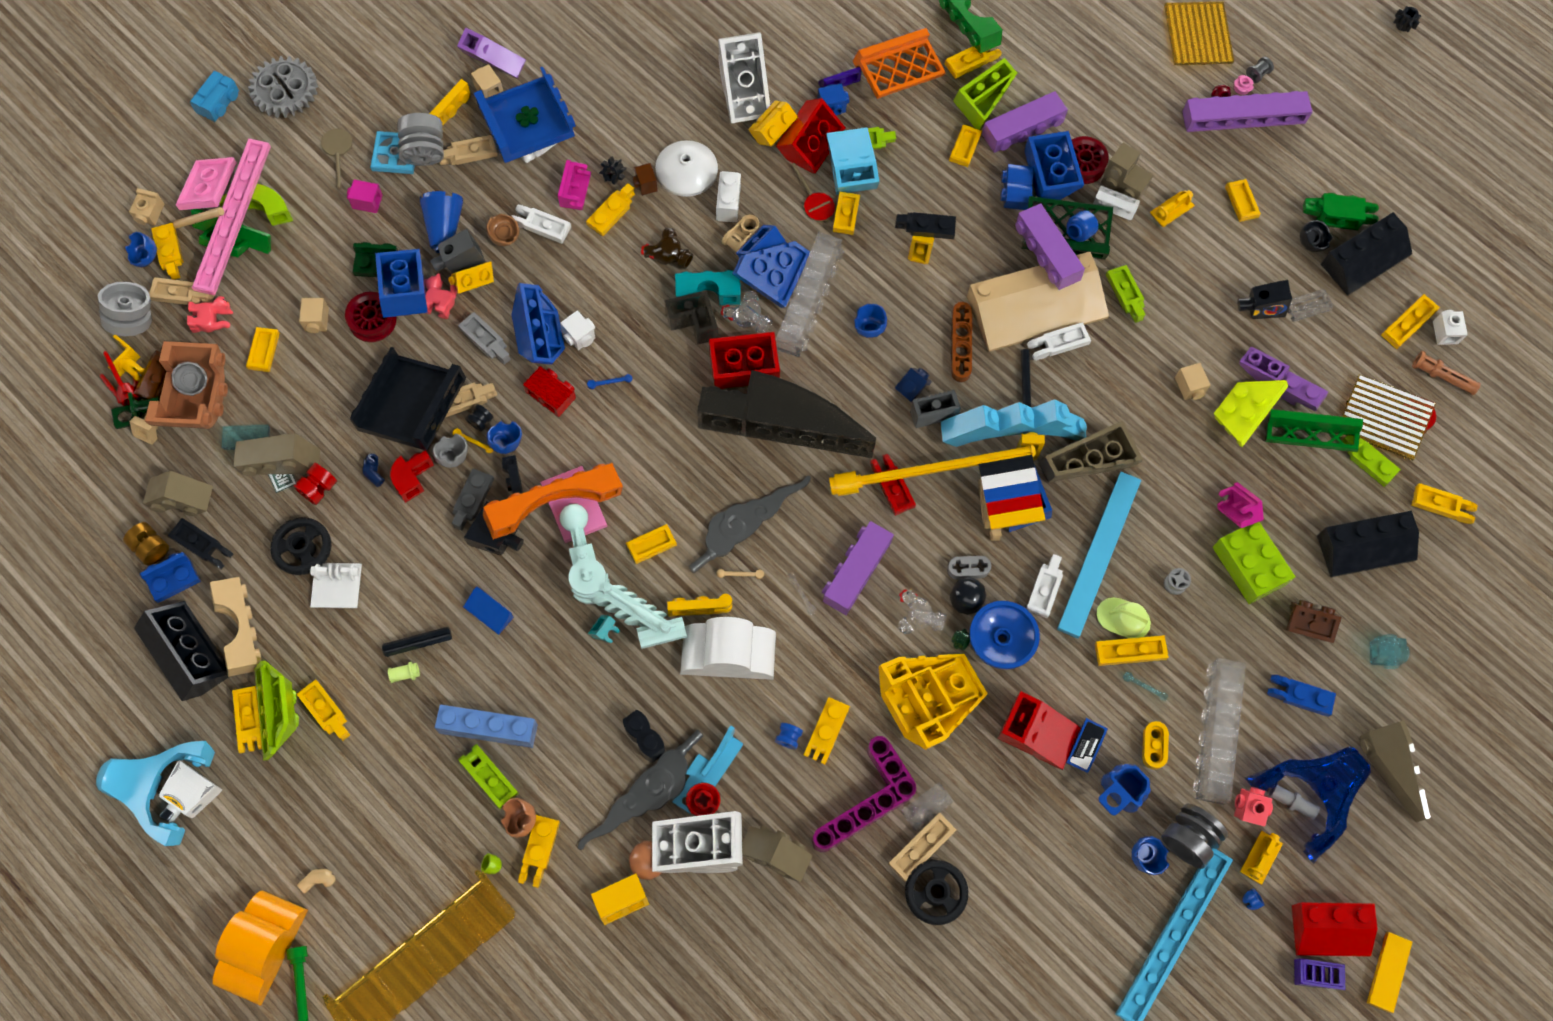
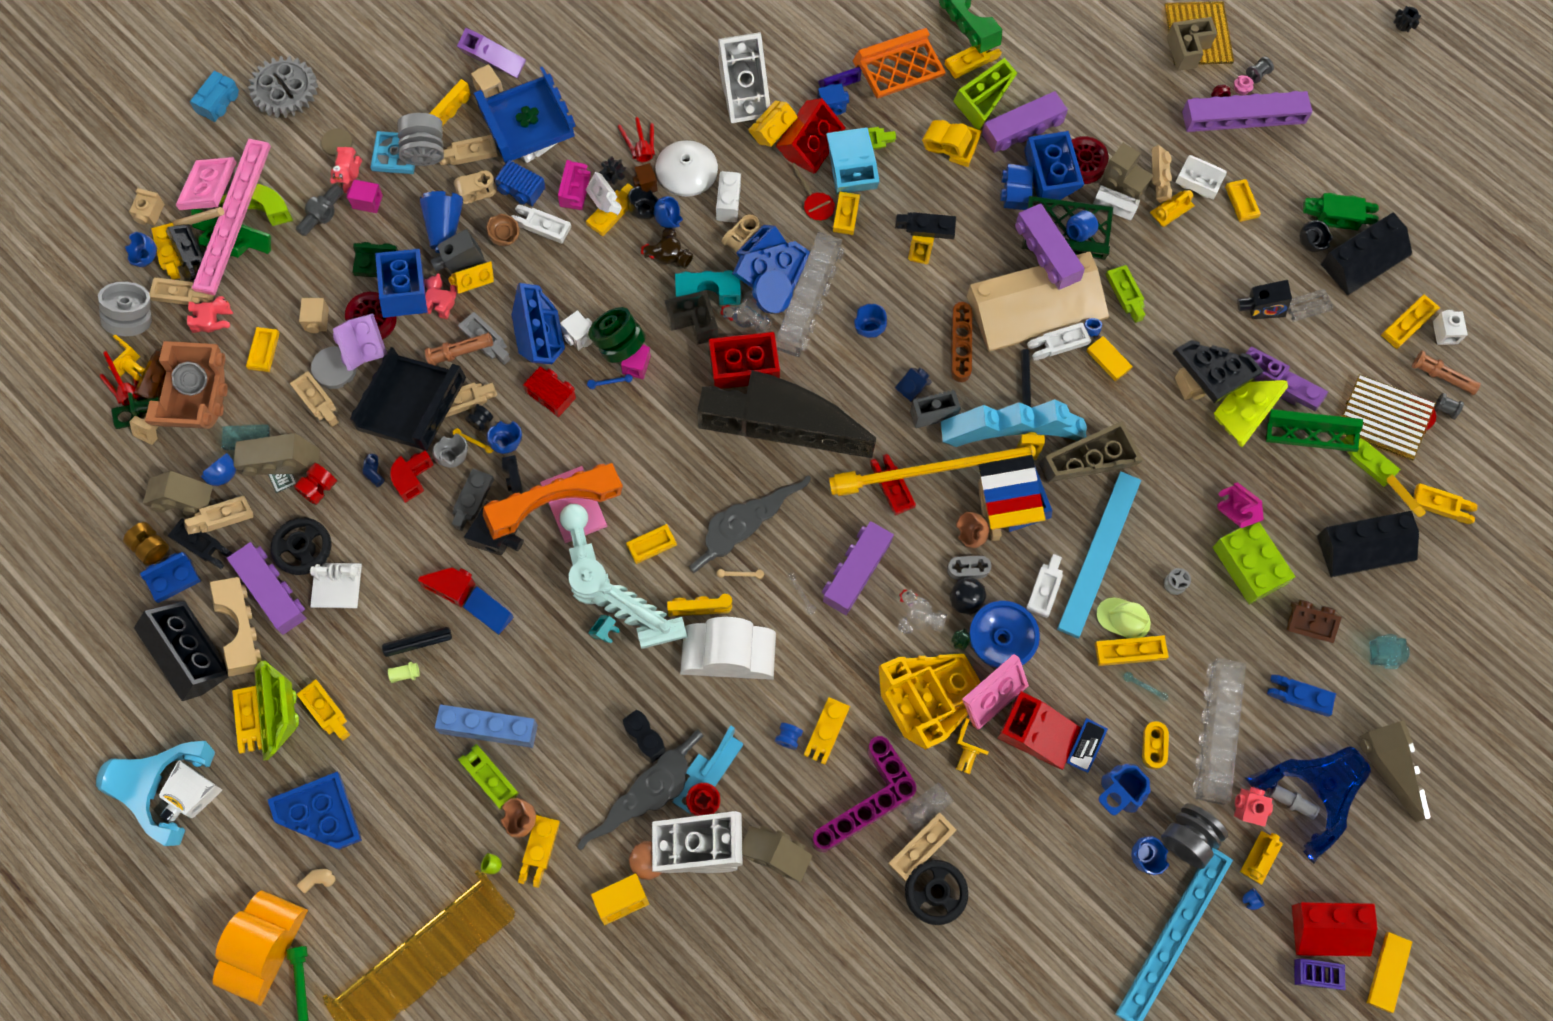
none -> black hinge [166,224,203,281]
none -> tan hinge [184,496,253,535]
none -> blue hair [201,453,236,486]
none -> medium lavender brick [227,542,307,635]
none -> blue plate [267,771,362,850]
none -> tan hinge [289,371,339,427]
none -> dark grey axle [296,184,344,236]
none -> light grey tile [311,346,357,389]
none -> coral animal [330,147,362,193]
none -> lavender bracket [333,313,387,371]
none -> red slope [418,567,476,607]
none -> nougat pin [425,332,493,365]
none -> tan piece [454,170,497,204]
none -> blue brick [494,160,546,206]
none -> white hinge [586,172,622,215]
none -> dark green wheel [588,307,646,363]
none -> red plant [618,117,655,162]
none -> dark pink brick [621,344,651,380]
none -> black hair [627,186,658,219]
none -> blue hair [654,196,683,228]
none -> tile [752,270,793,314]
none -> yellow brick [922,120,972,157]
none -> nougat hair [956,512,989,548]
none -> yellow bracket [956,718,989,774]
none -> bright pink tile [962,654,1029,730]
none -> blue hinge [1085,318,1102,337]
none -> yellow tile [1086,336,1133,382]
none -> tan hinge [1152,145,1172,203]
none -> dark tan brick [1167,17,1217,71]
none -> black plate [1172,340,1264,403]
none -> white bracket [1175,155,1227,200]
none -> yellow tile [1386,474,1426,517]
none -> dark grey bush [1433,393,1464,420]

